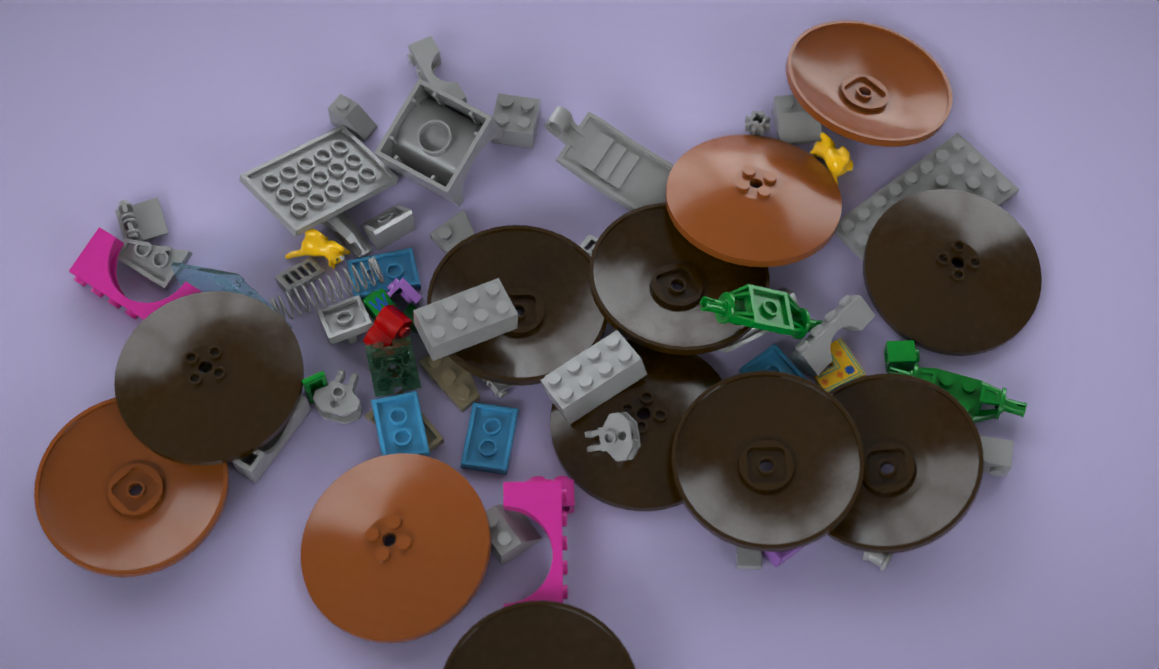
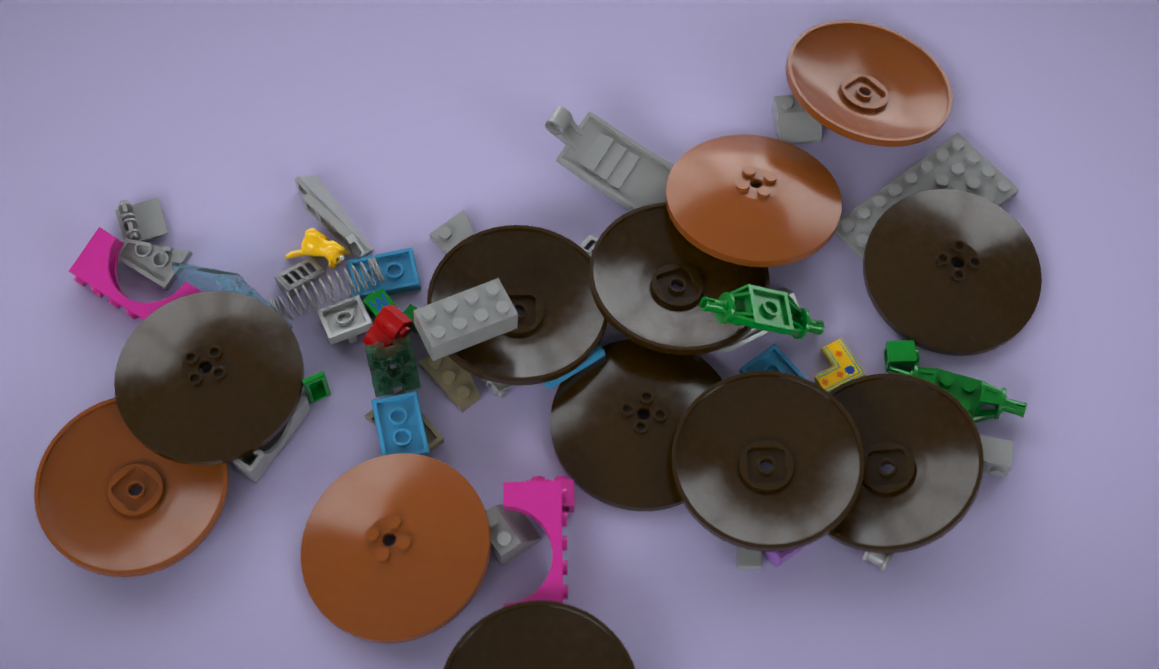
light grey plate [239,125,398,237] -> none
light grey hinge [313,370,362,424] -> none
light grey slope [328,94,378,142] -> none
light grey slope [360,204,416,251] -> none
light grey piece [374,78,504,207] -> none
medium lavender bracket [387,278,422,304] -> none
light grey arch [407,36,467,103] -> none
dark azure tile [460,402,519,475] -> none
light grey brick [491,93,541,149] -> none
light grey brick [540,330,647,425] -> none
light grey hinge [585,412,641,461] -> none
light grey gear [745,111,771,136] -> none
light grey arch [790,295,876,376] -> none
yellow animal [810,132,853,185] -> none

